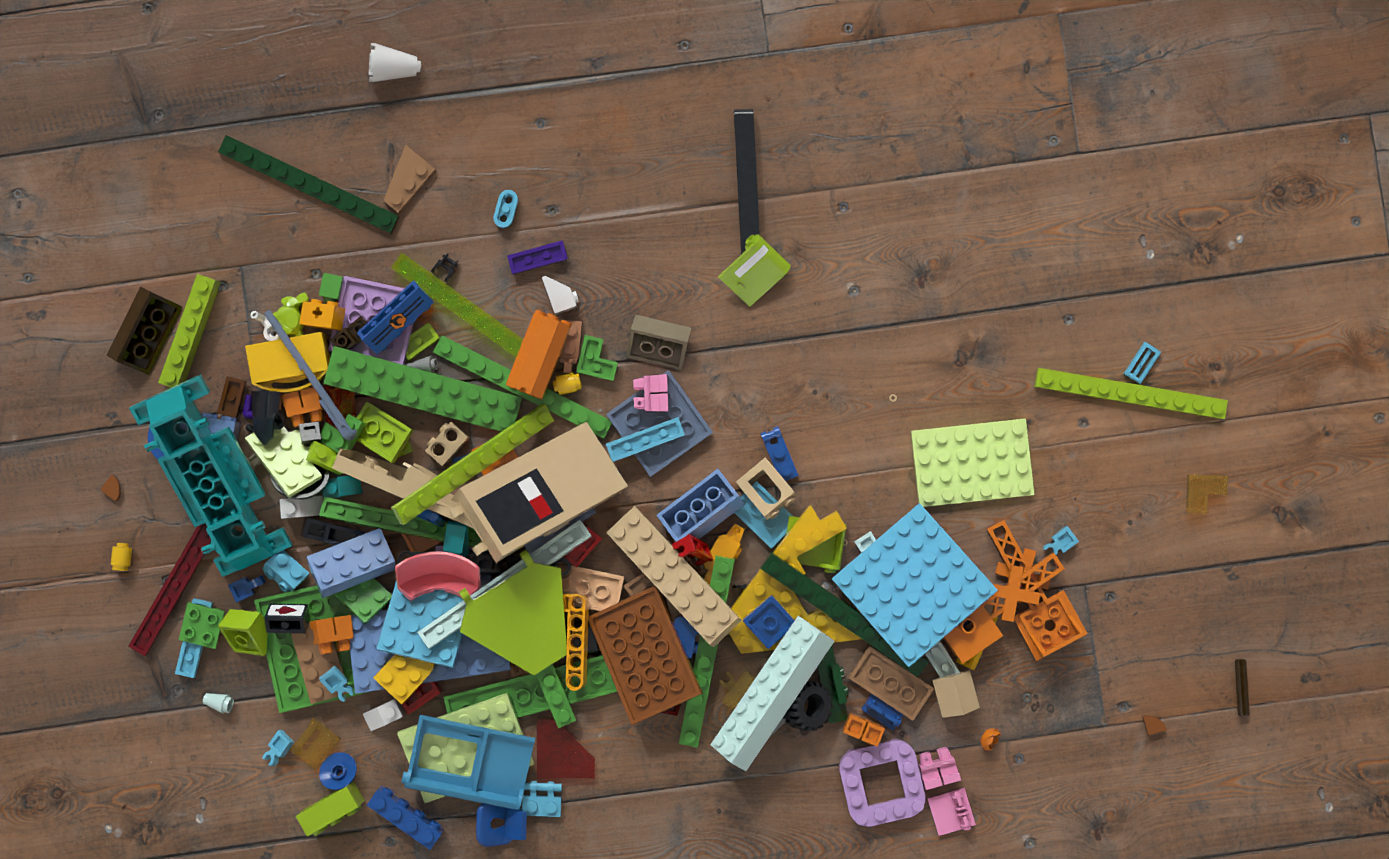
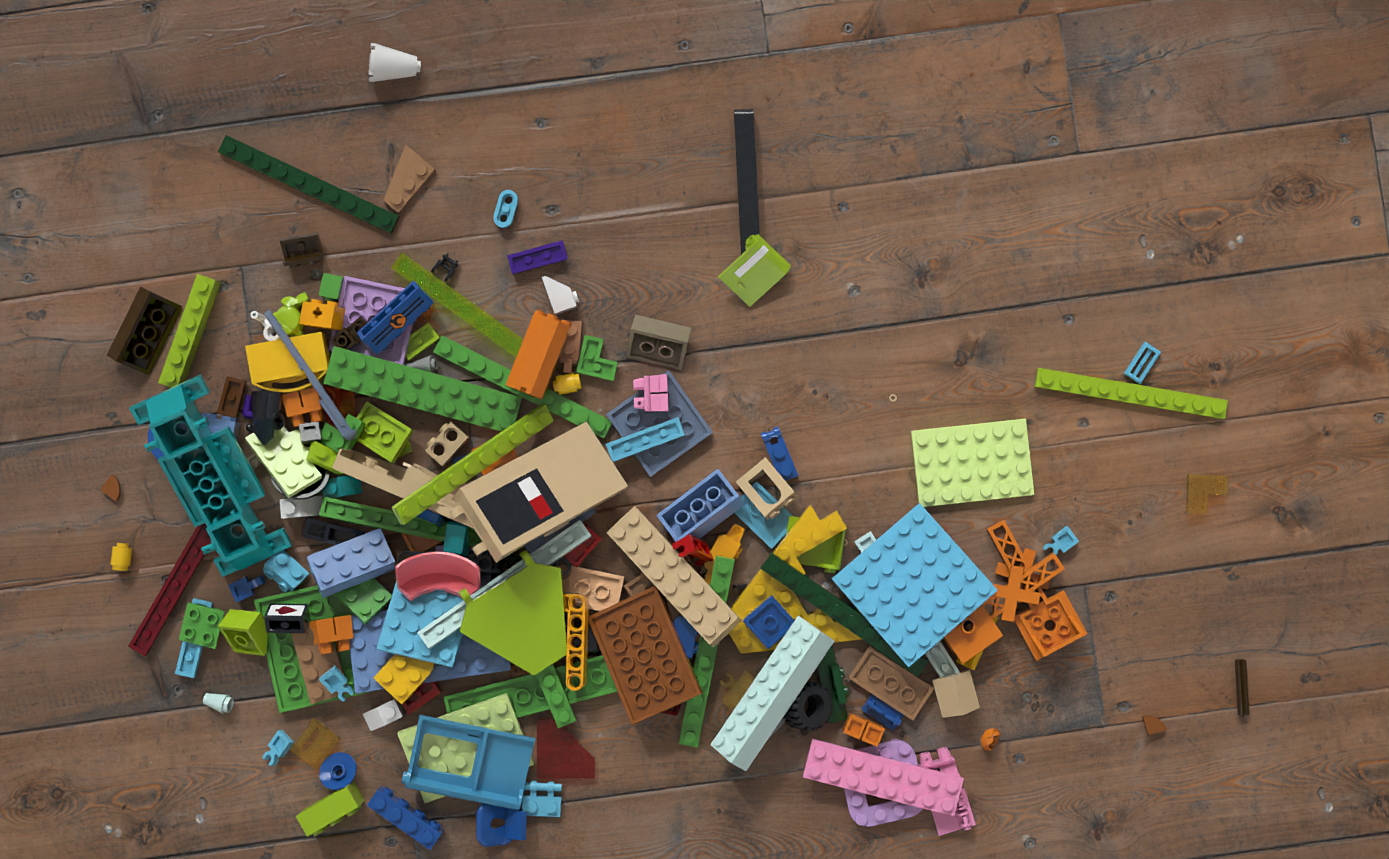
none -> dark brown bracket [280,232,324,267]
none -> bright pink plate [803,738,964,816]

